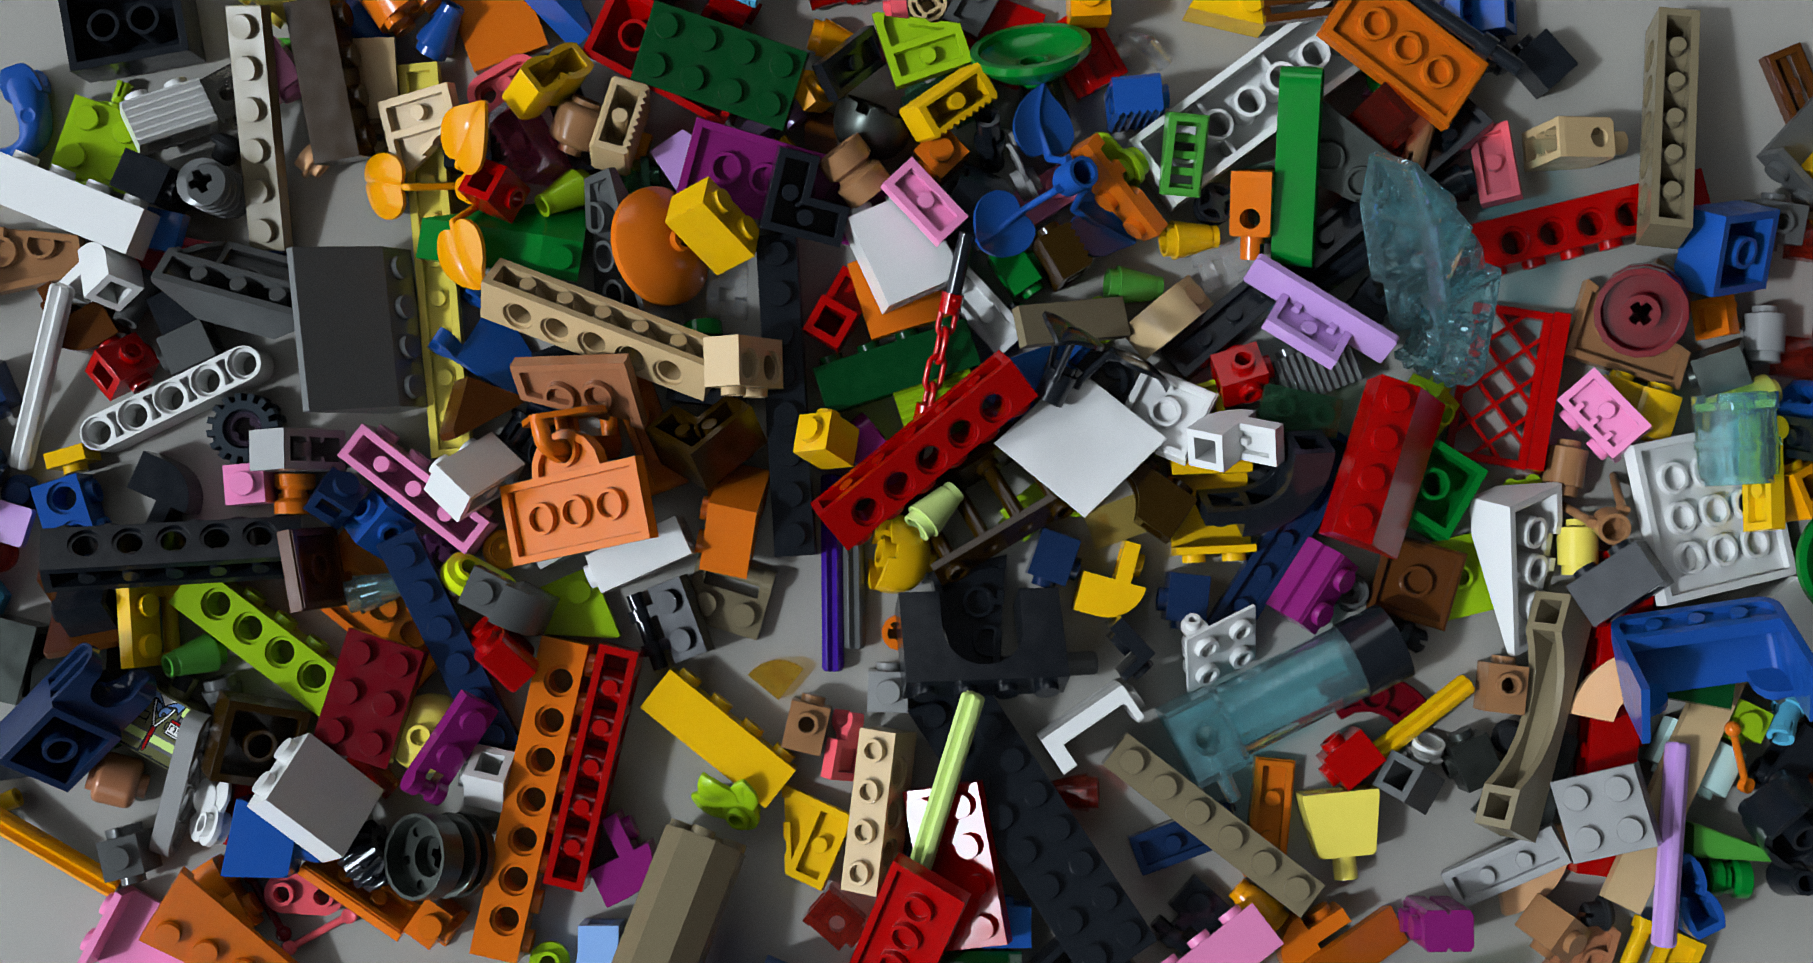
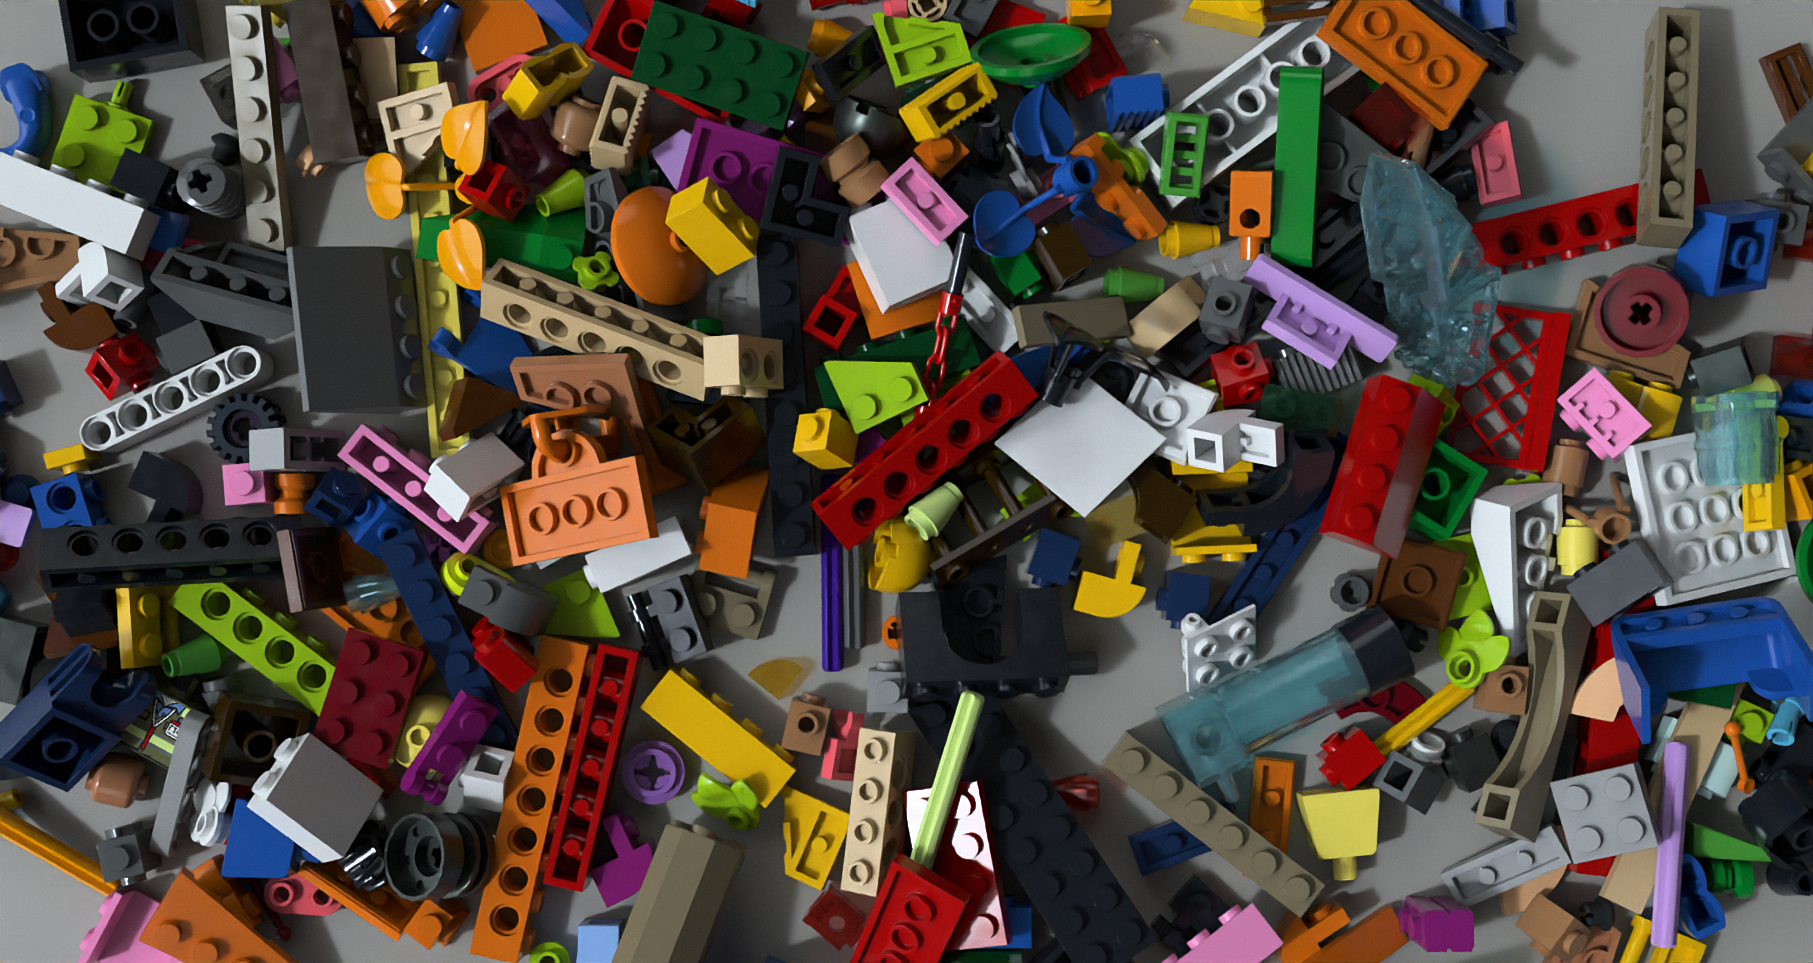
white axle [8,282,75,471] -> none
white brick [119,77,218,156] -> none
coral hinge [281,908,358,956] -> none
white panel [1036,680,1146,774] -> none
black bracket [1105,615,1156,681] -> none
light orange cone [1228,878,1290,932] -> none
magenta brick [1265,536,1359,635] -> none
black brick [1511,28,1578,99] -> none
tan torso [1522,116,1628,172] -> none
orange tile [1691,294,1741,341] -> none
light grey brick [1742,305,1786,364] -> none
none -> lime plate [572,251,619,293]
none -> medium lavender gear [621,739,686,804]
none -> lime wing [824,361,931,434]
none -> dark grey brick [1199,276,1255,344]
none -> lime plate [1437,609,1511,689]

